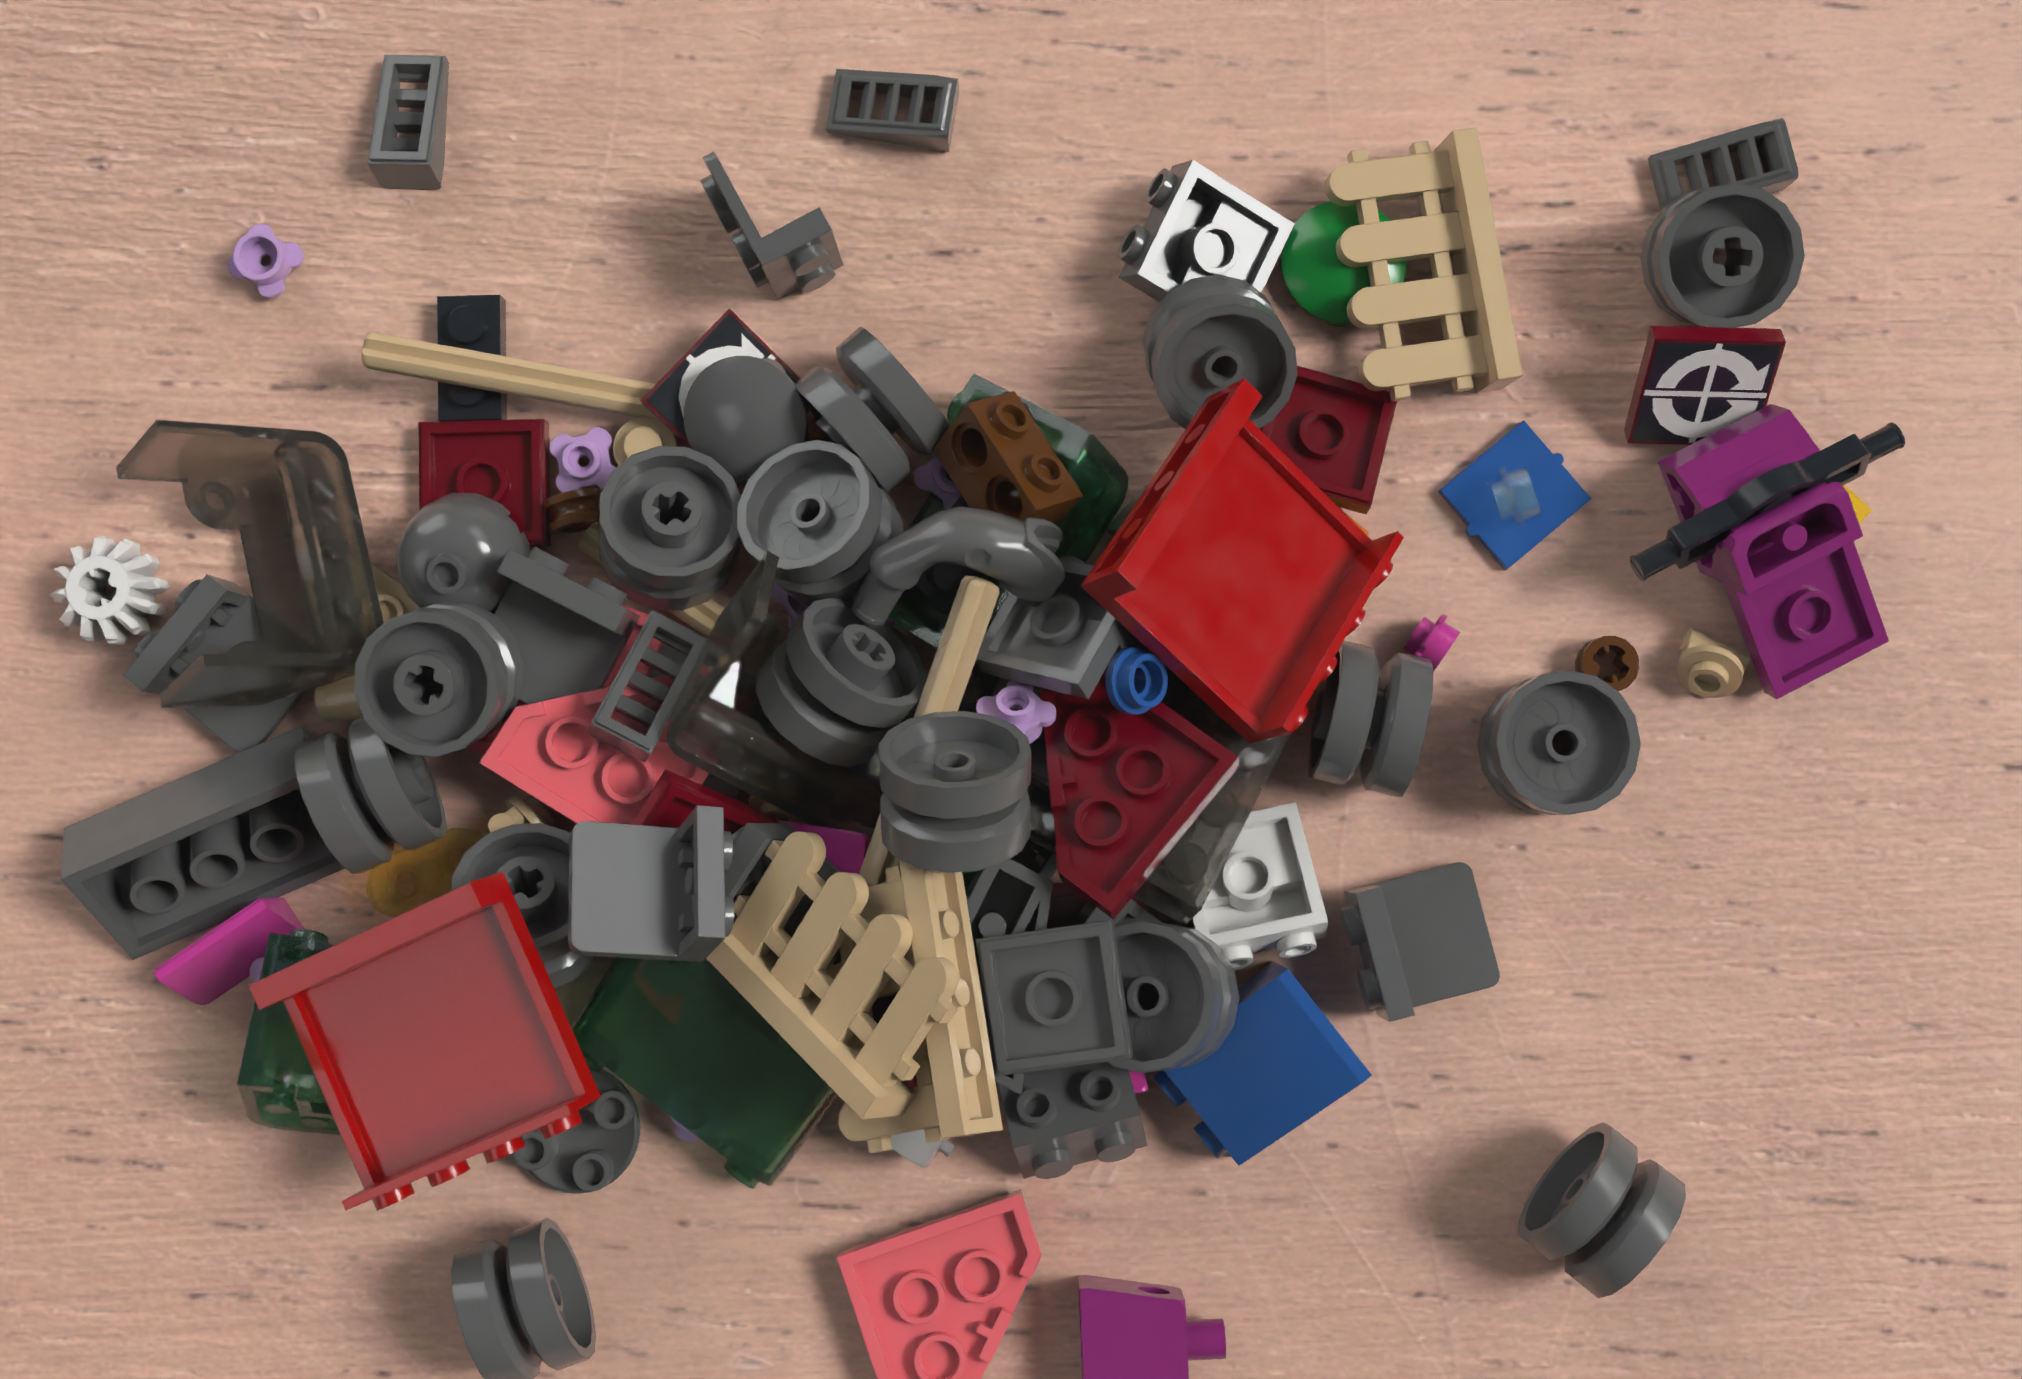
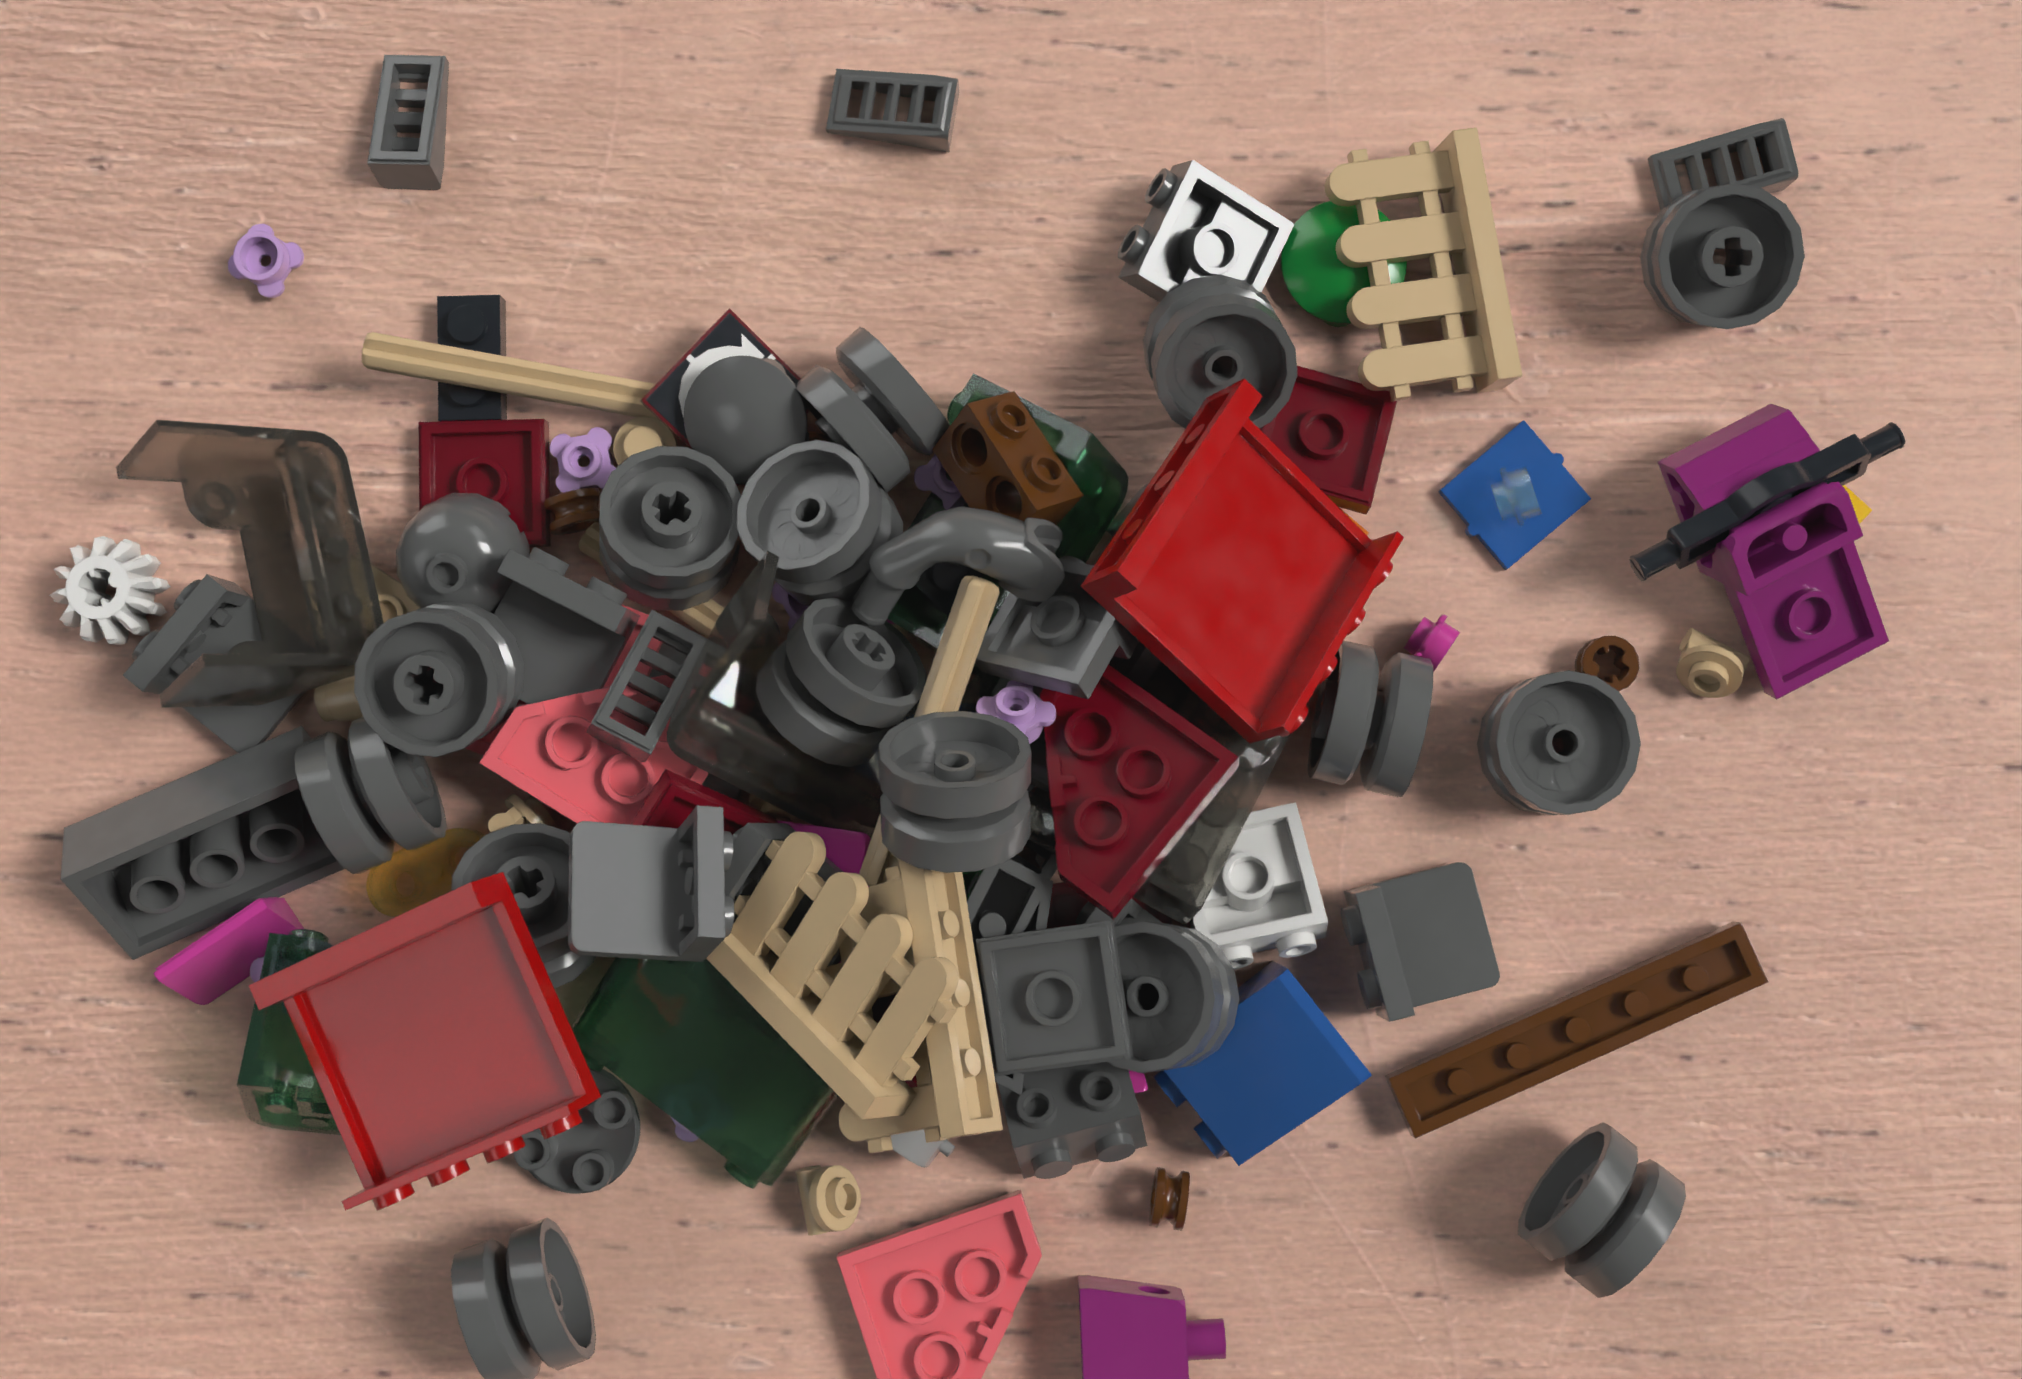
dark grey bracket [700,151,843,300] -> none
blue plate [1105,647,1168,714] -> none
tile [1624,326,1786,445] -> none
none -> tan plate [795,1165,861,1236]
none -> reddish brown bush [1149,1167,1190,1231]
none -> reddish brown plate [1385,922,1768,1139]

